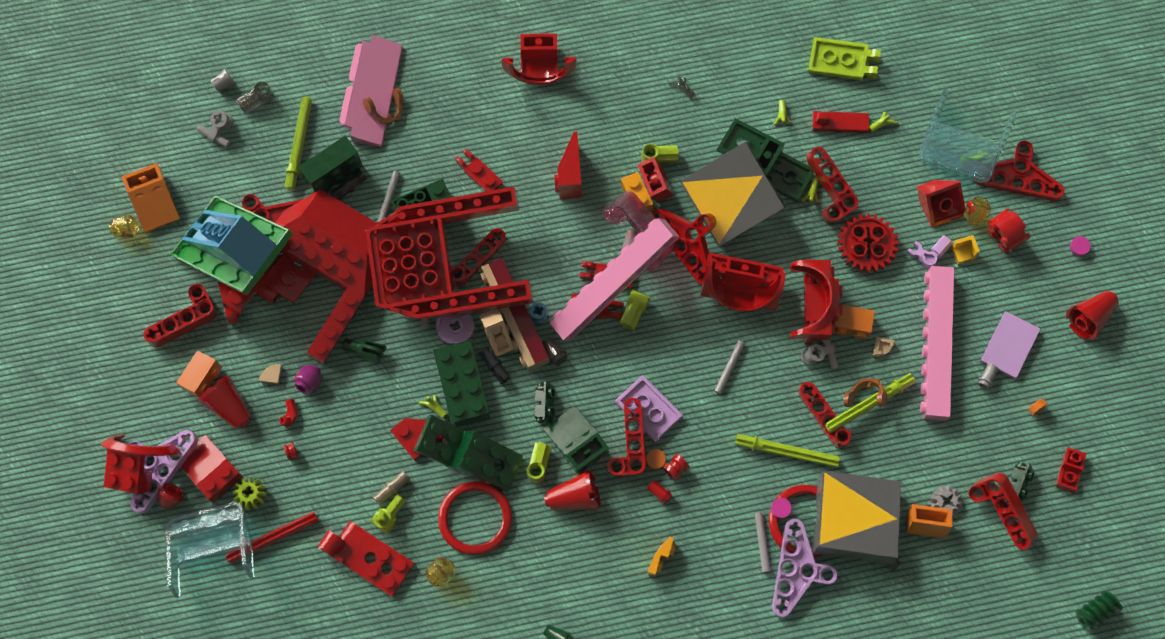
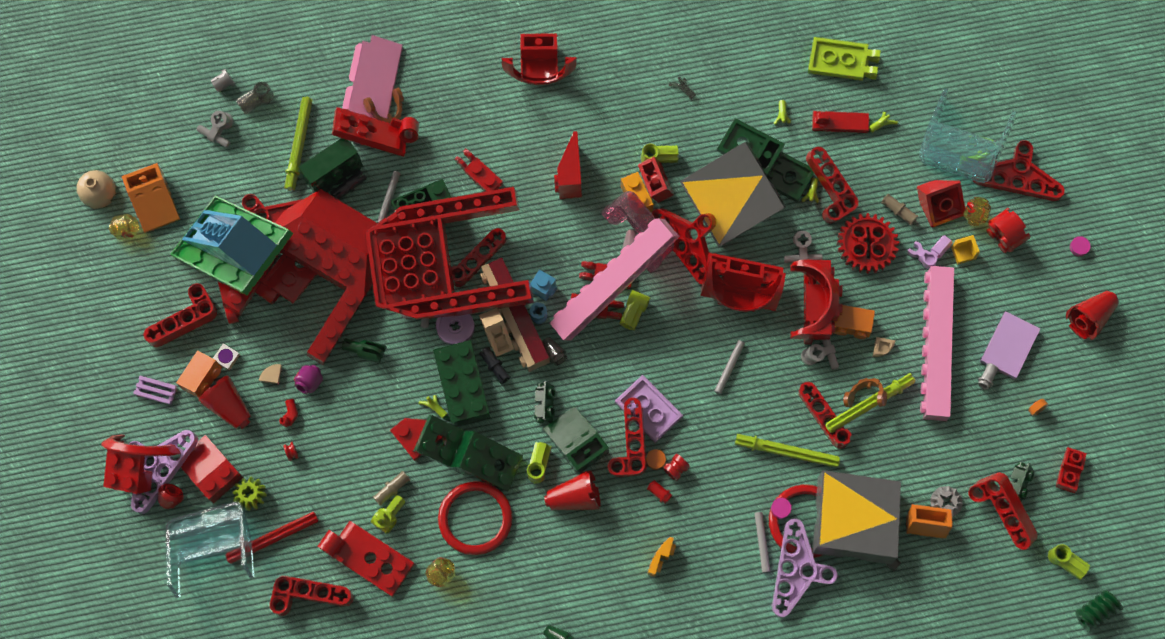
none -> tan cylinder [77,170,116,209]
none -> lavender tile [133,376,177,405]
none -> tile [213,344,240,370]
none -> red beam [270,576,354,616]
none -> red hinge [332,107,419,157]
none -> dark azure brick [531,269,557,301]
none -> light grey piece [784,231,823,263]
none -> dark tan pin [881,193,918,225]
none -> lime piece [1048,544,1090,580]

